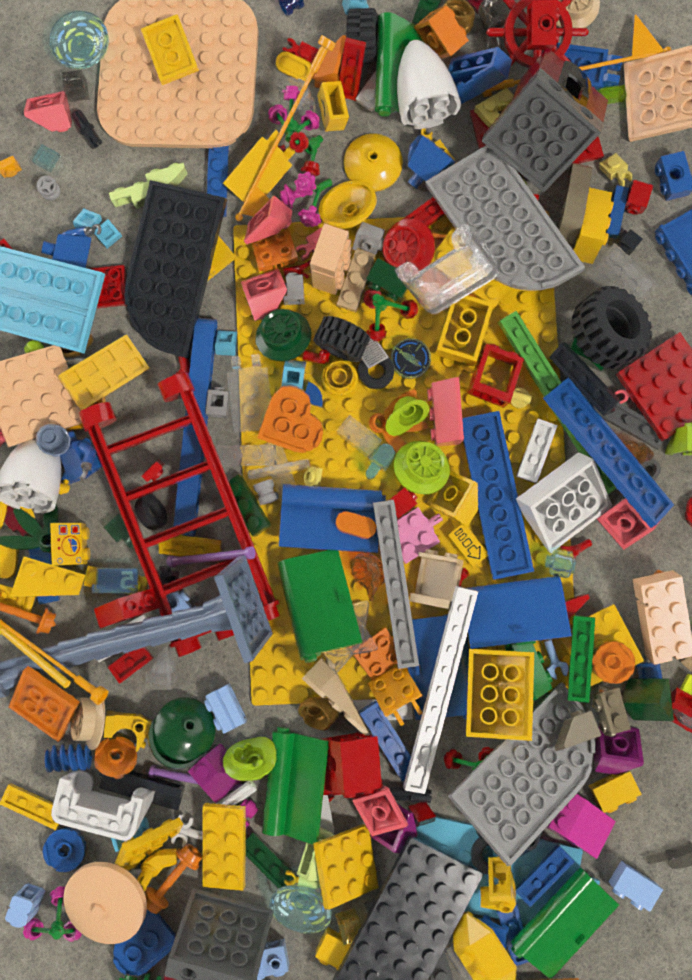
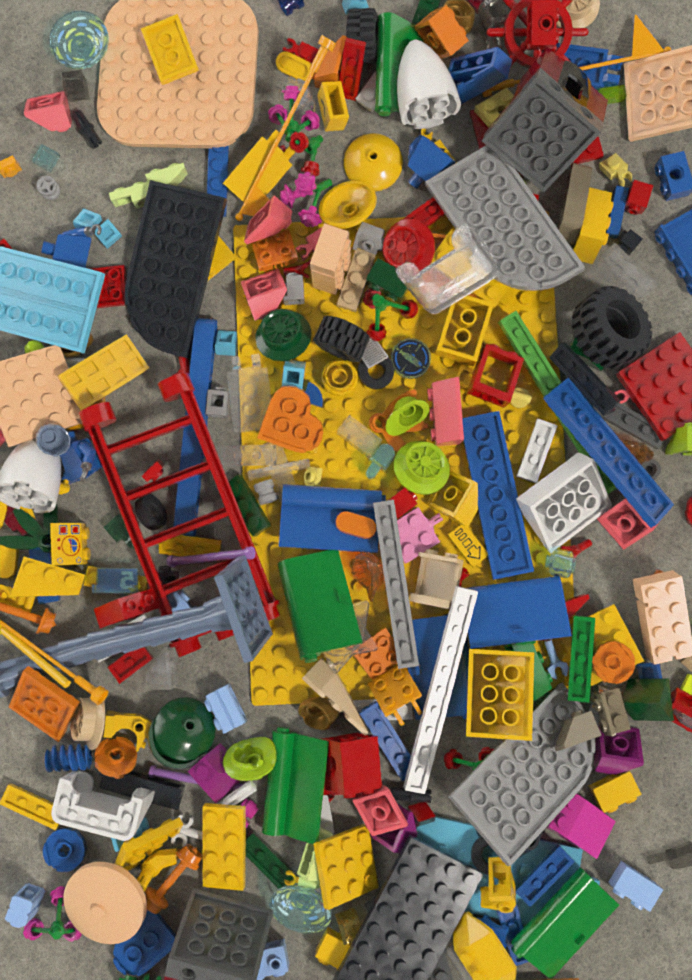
red arm [303,350,330,364] -> none

